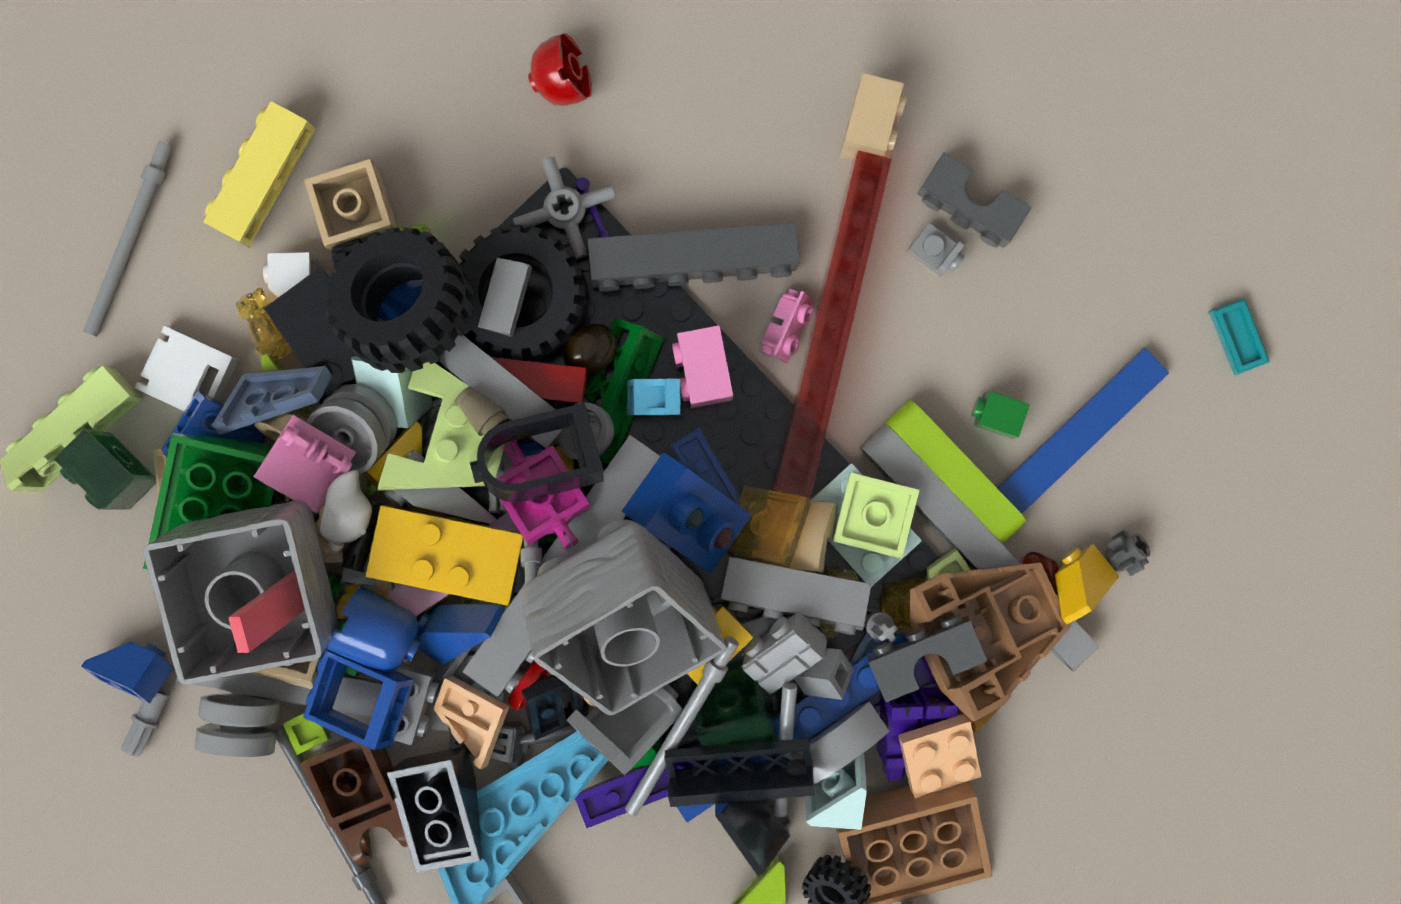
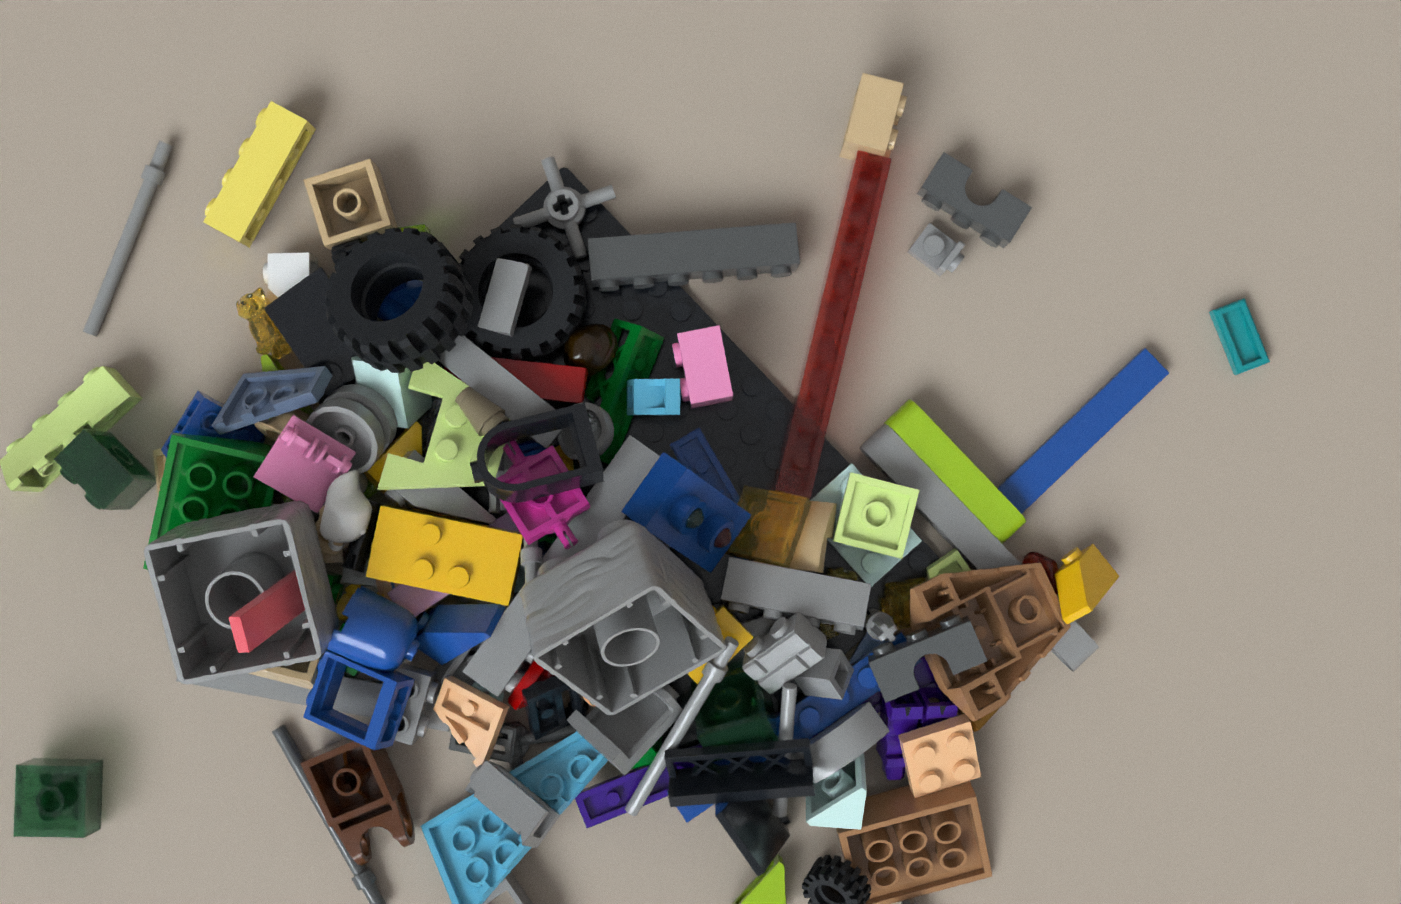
blue slope [81,642,174,703] -> none
light grey axle [121,689,170,757] -> none
white container [135,326,239,412] -> none
light grey wheel [194,694,280,757] -> none
lime plate [282,713,332,755] -> none
black slope [387,746,482,873] -> none
red cylinder [528,33,592,106] -> none
dark purple hinge [576,177,612,238] -> none
bright pink hinge [760,289,814,364] -> none
green brick [971,391,1030,439] -> none
dark grey gear [1105,530,1150,576] -> none
none -> clear green brick [13,758,103,838]
none -> light grey window [465,760,560,848]

